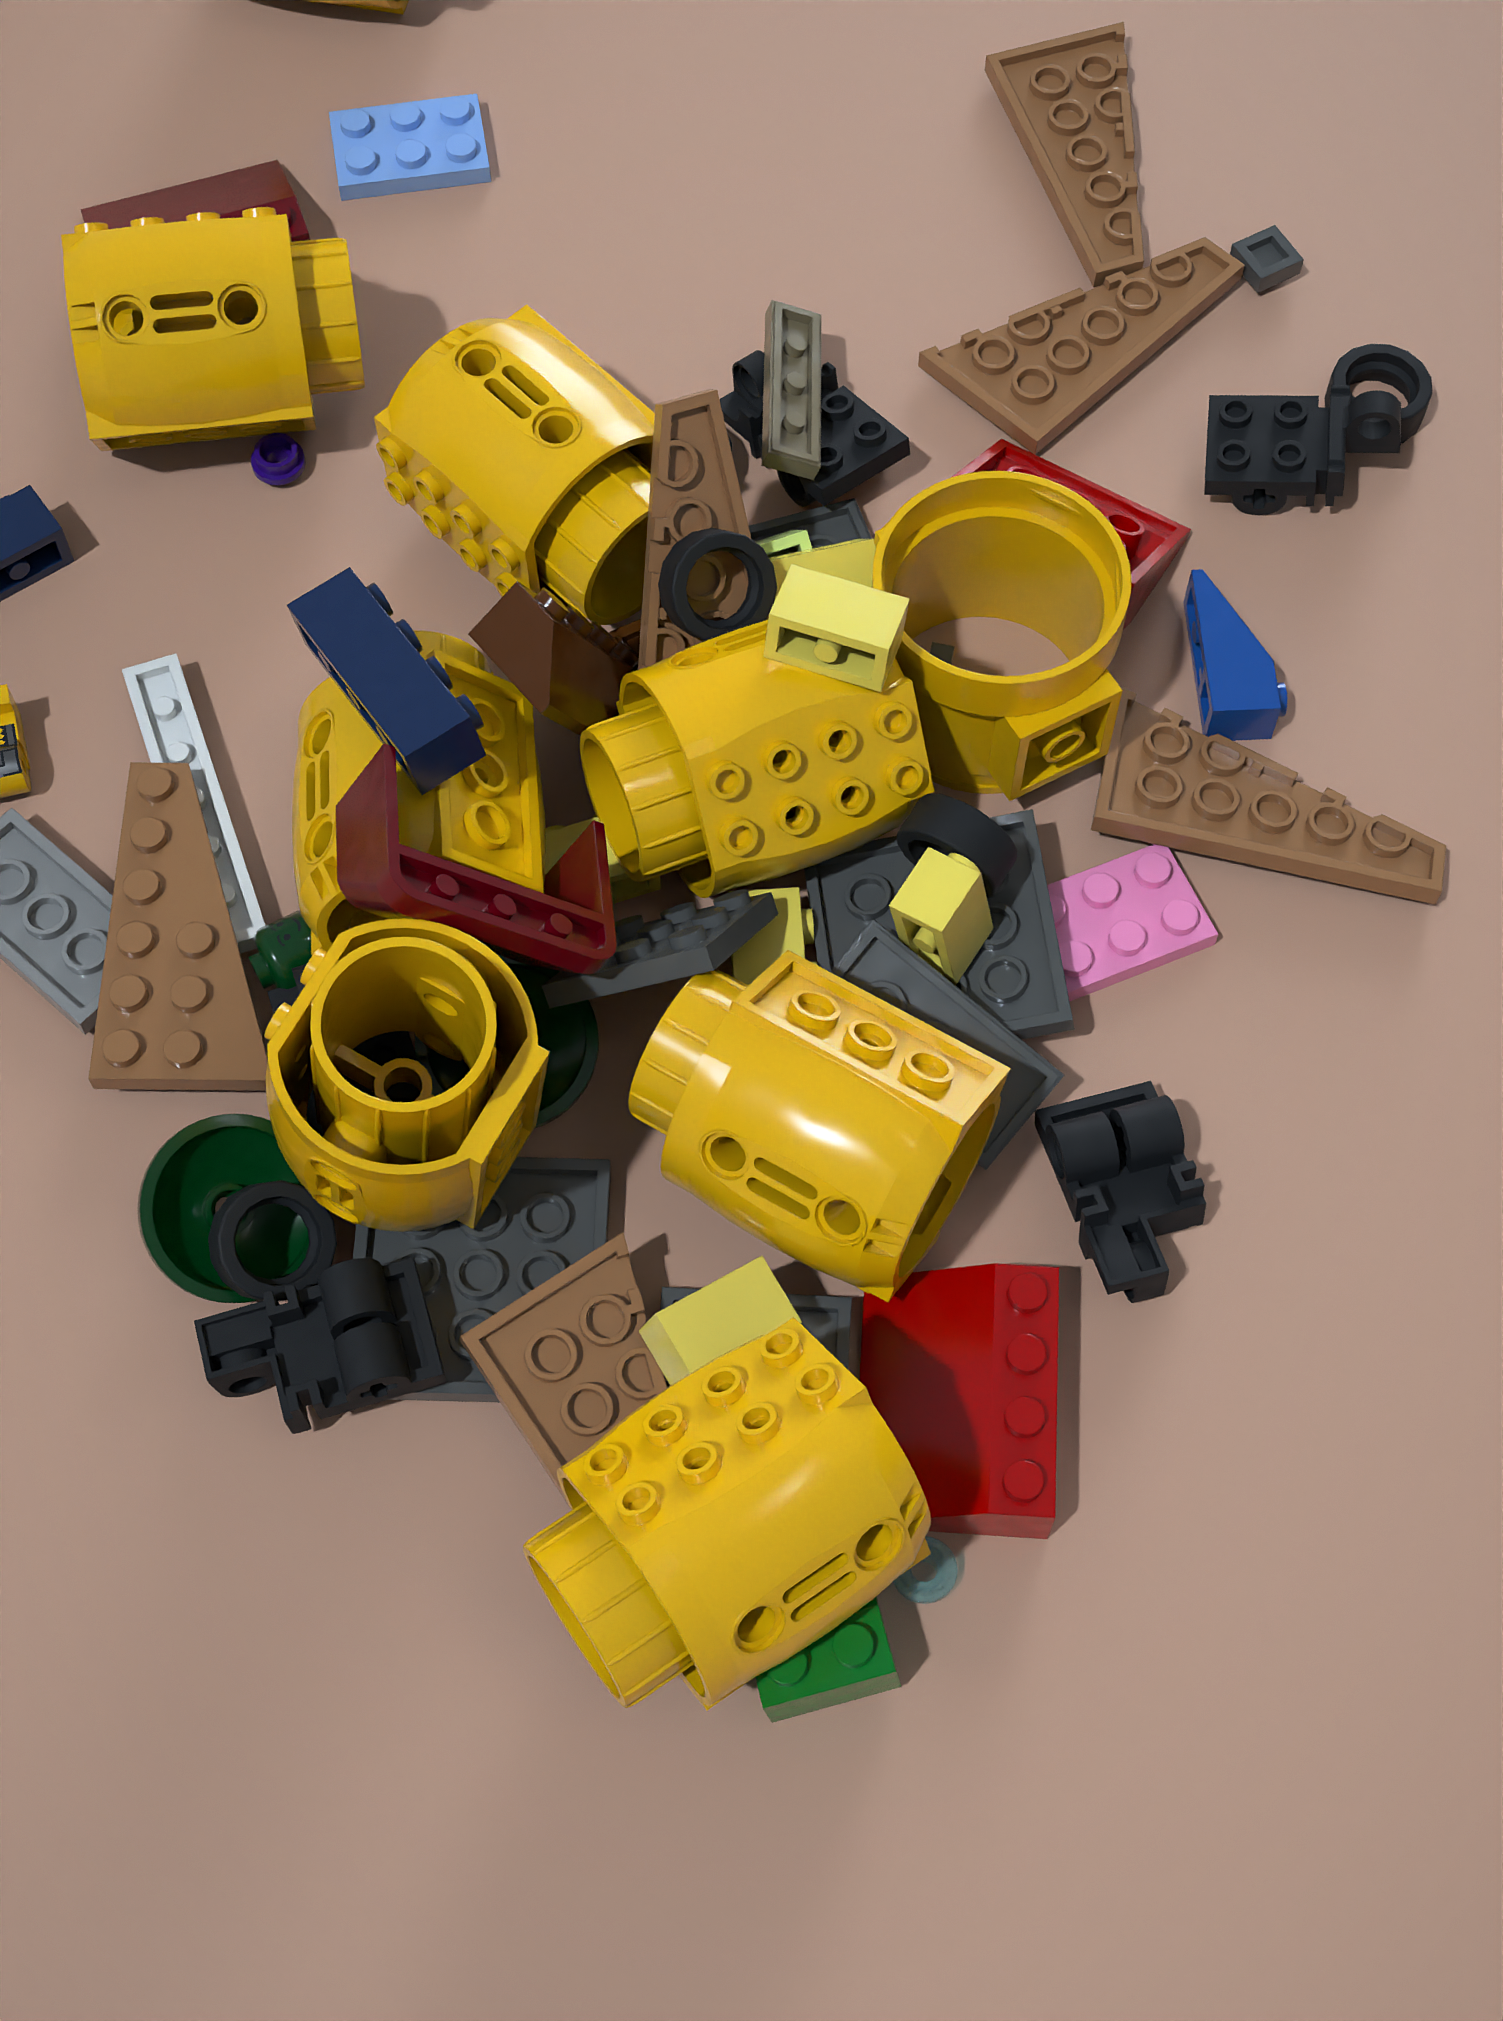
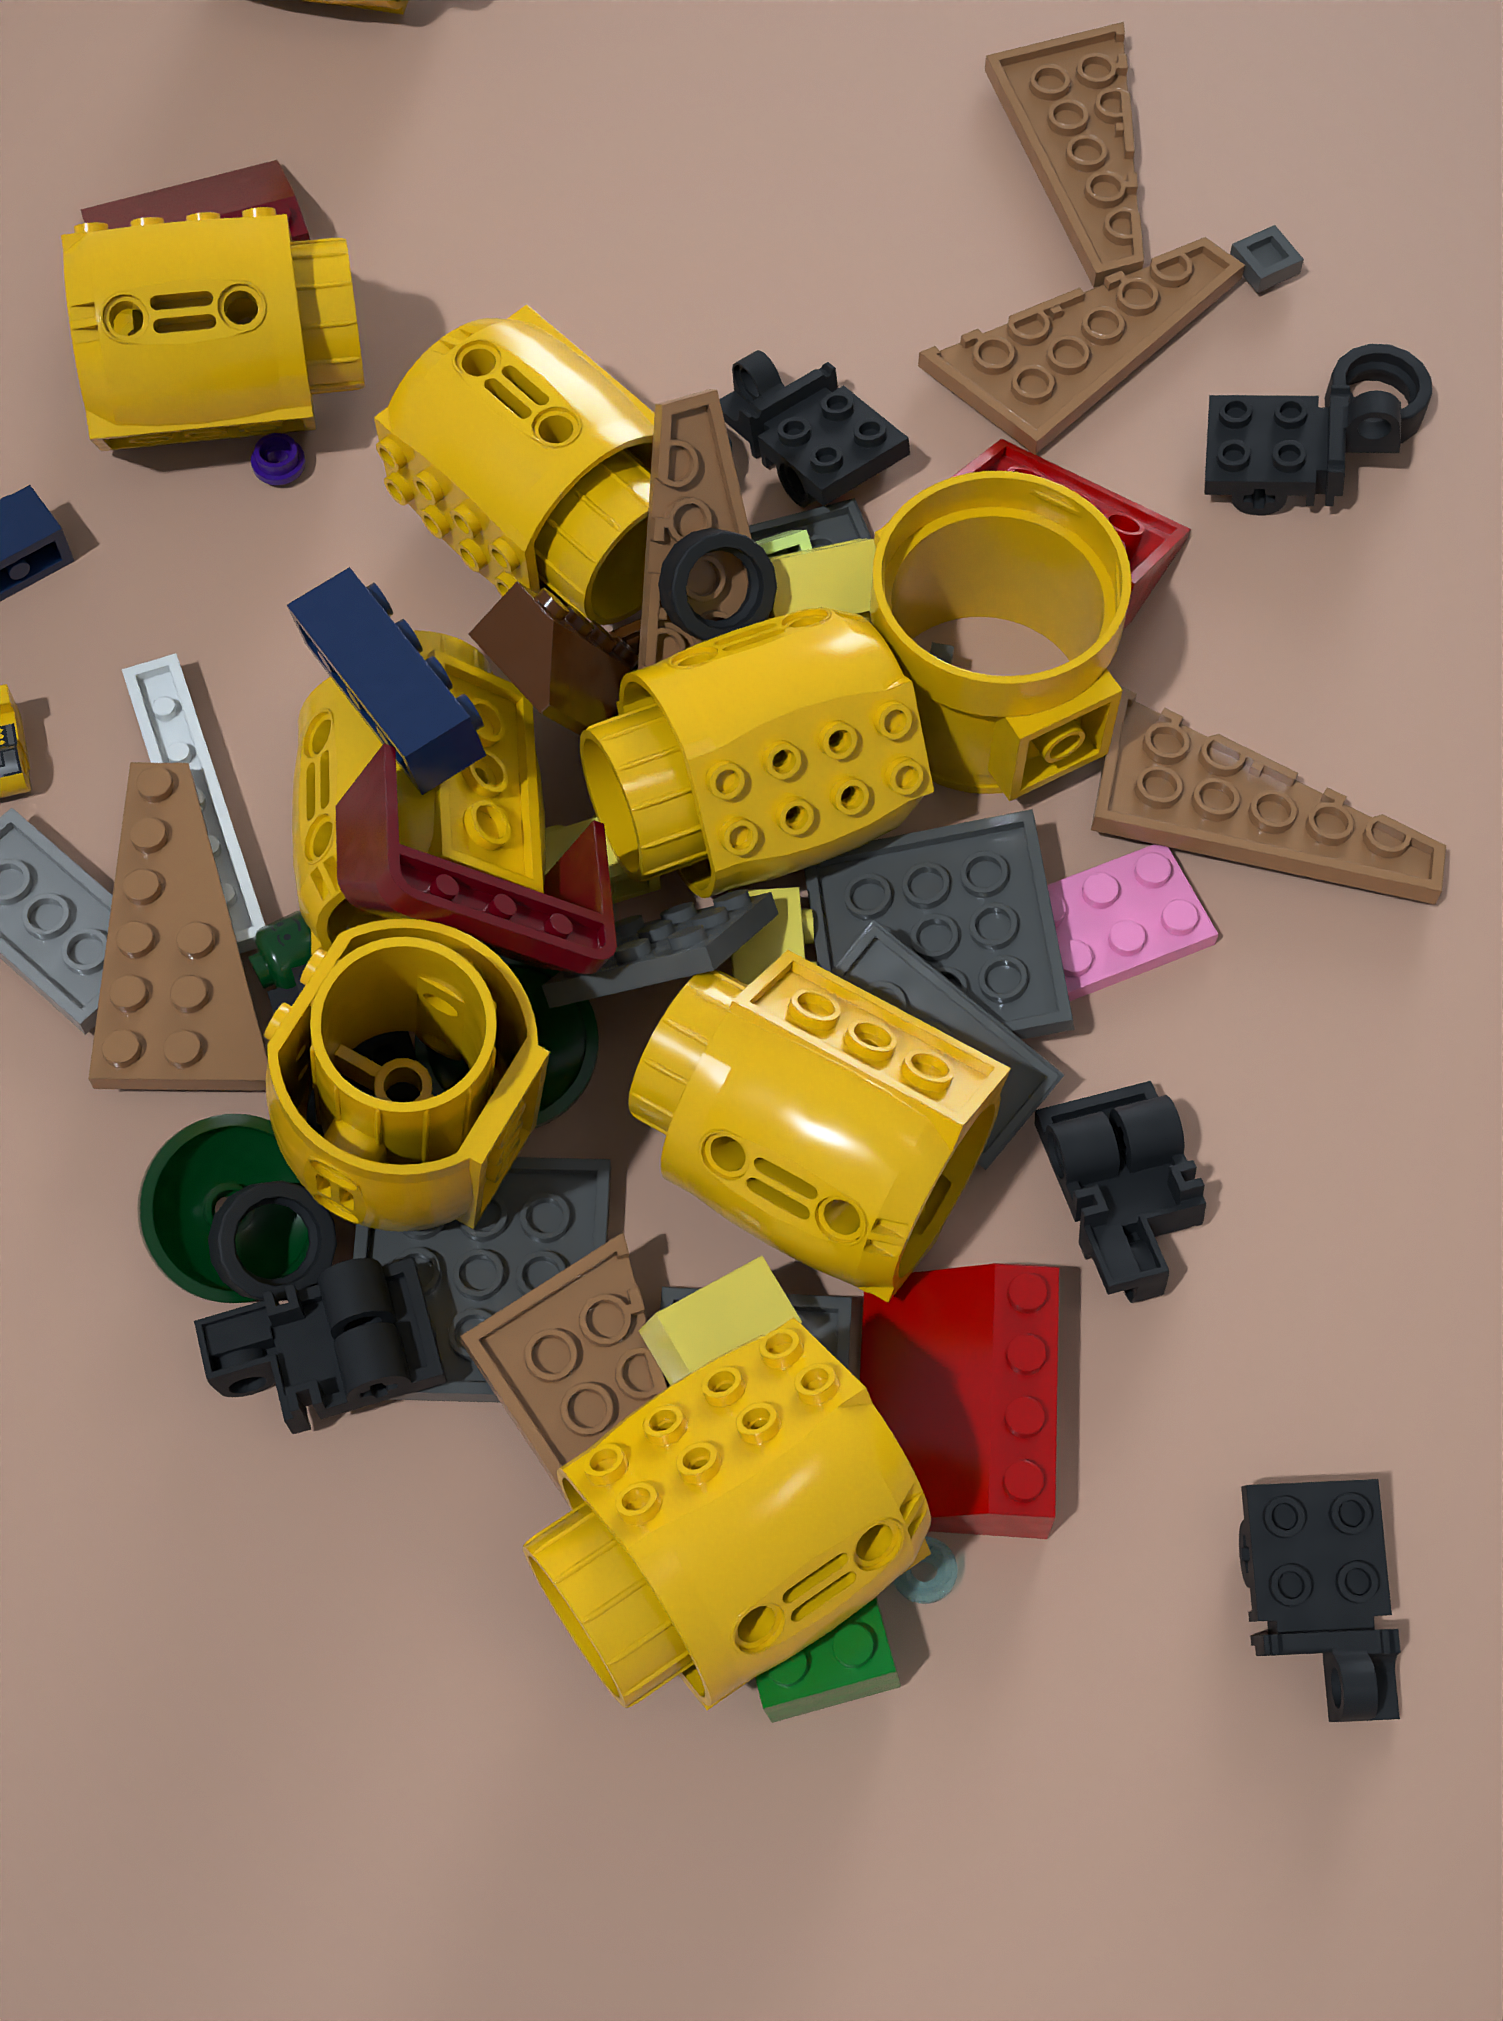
light blue plate [329,93,491,201] -> none
dark tan tile [762,300,821,480] -> none
light yellow brick [763,564,910,692] -> none
light yellow brick [889,847,994,985] -> none
black tyre [897,794,1017,898] -> none
blue slope [1183,569,1287,741] -> none
none -> black plate [1239,1479,1401,1722]

